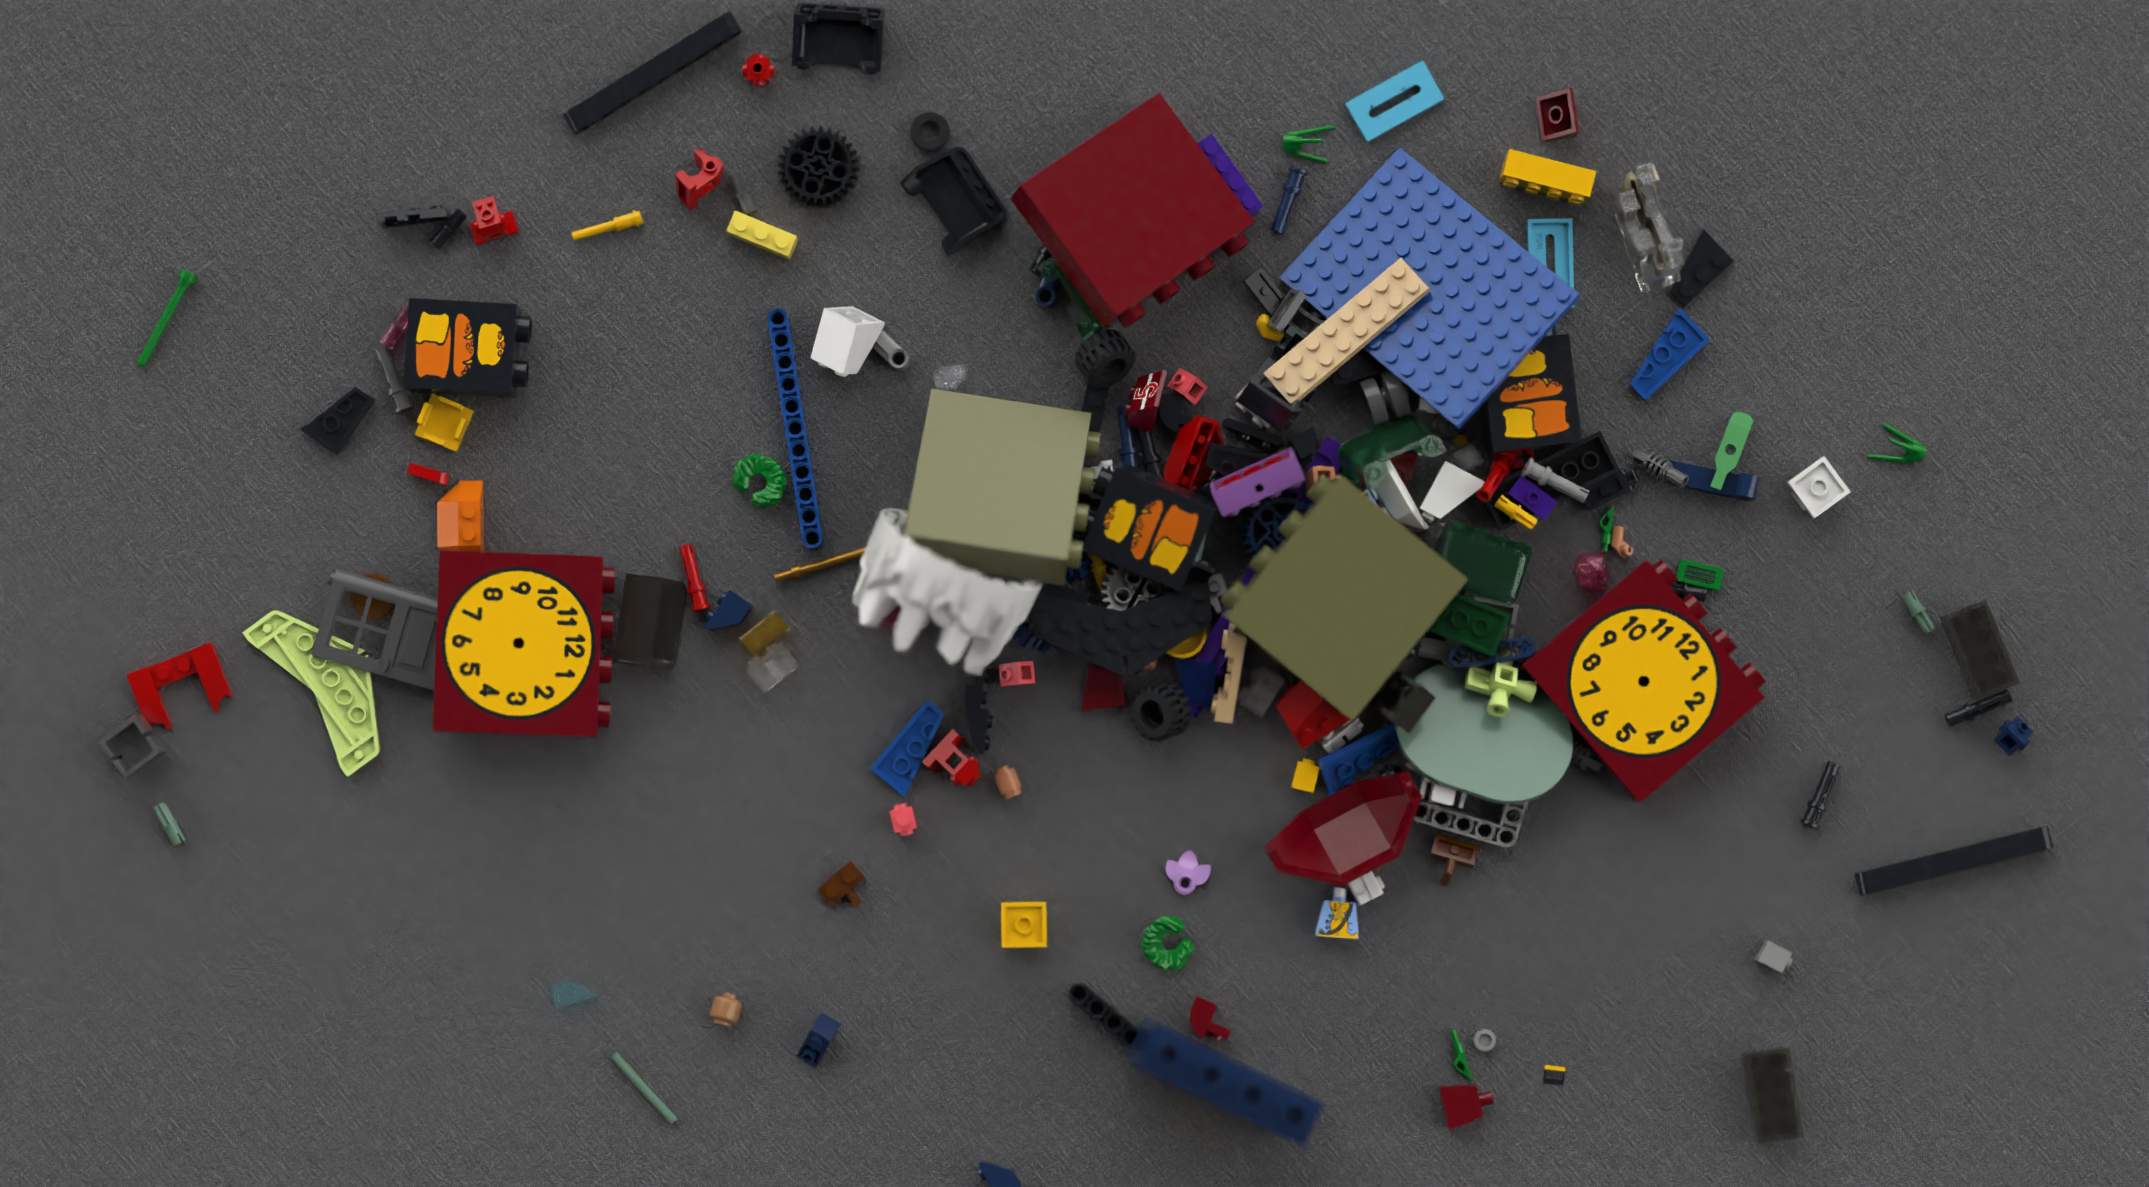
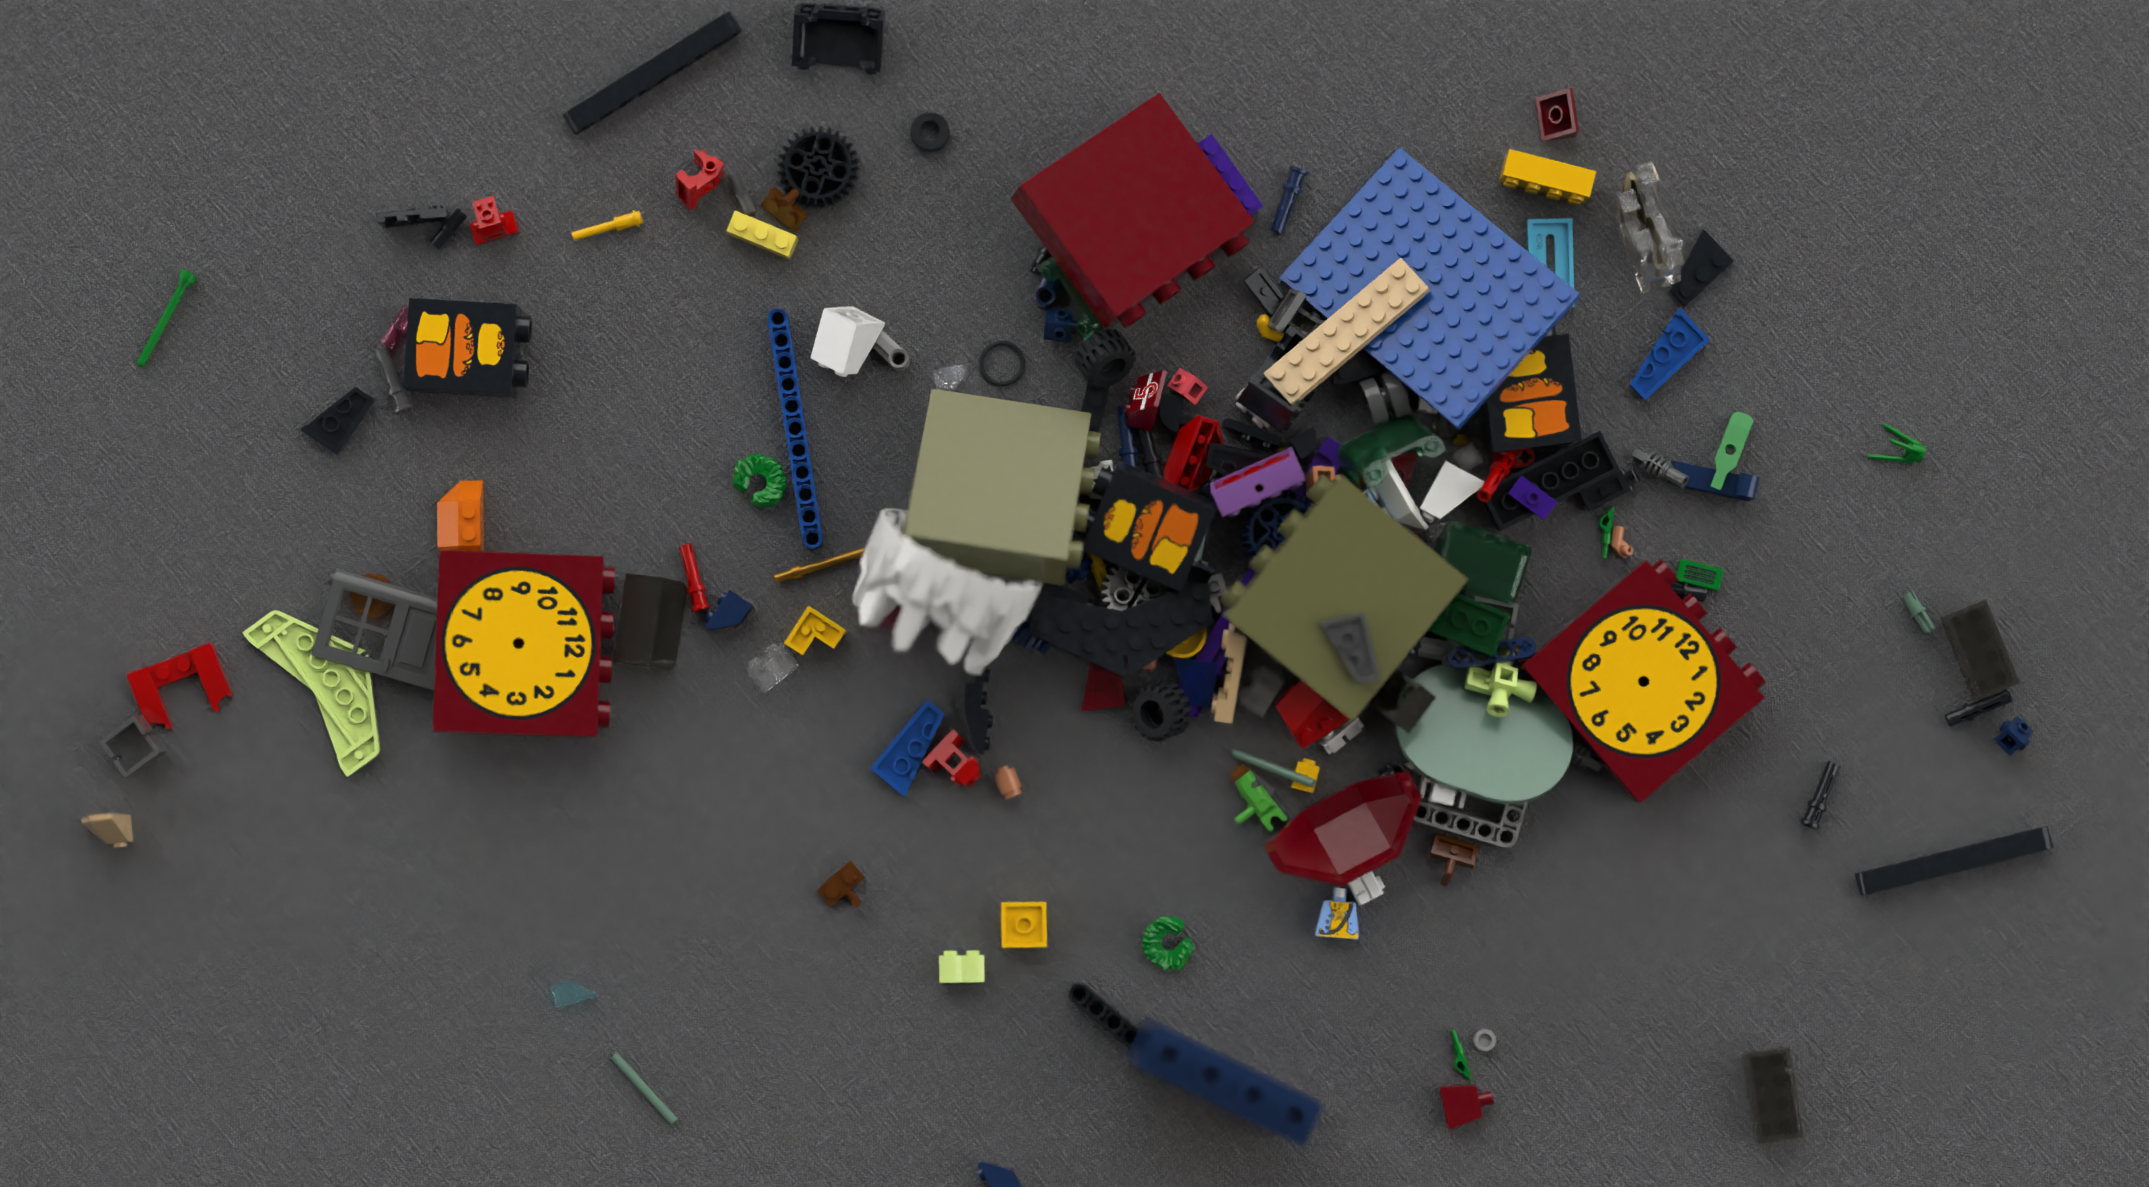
sand green axle [153,802,187,847] -> none
red beam [407,463,450,486] -> none
yellow panel [415,394,474,452] -> none
medium nougat head [710,992,742,1027] -> none
clear yellow brick [739,610,790,657] -> none
red brick [743,54,775,87] -> none
dark blue slope [797,1013,841,1067] -> none
coral brick [890,803,917,837] -> none
black windscreen [899,147,1007,256] -> none
coral brick [999,661,1035,687] -> none
lavender plate [1166,850,1211,895] -> none
dark red brick [1189,996,1231,1041] -> none
green plant [1283,125,1334,163] -> none
blue wing [1318,722,1400,796] -> none
medium azure piece [1345,60,1445,143] -> none
yellow axle [1494,495,1537,530] -> none
light grey pin [1521,458,1589,503] -> none
black sticker [1543,1065,1565,1085] -> none
clear pink cone [1573,549,1610,593] -> none
light grey brick [1755,940,1793,973] -> none
white panel [1787,456,1850,519] -> none
none -> tan wedge [81,814,133,848]
none -> reddish brown plate [761,187,809,233]
none -> yellow panel [784,606,847,655]
none -> yellowish green brick [939,950,984,983]
none -> black piece [979,341,1025,386]
none -> dark blue brick [1044,308,1077,342]
none -> bright green piece [1229,763,1287,832]
none -> sand green bar [1232,749,1316,788]
none -> dark grey wing [1320,612,1381,684]

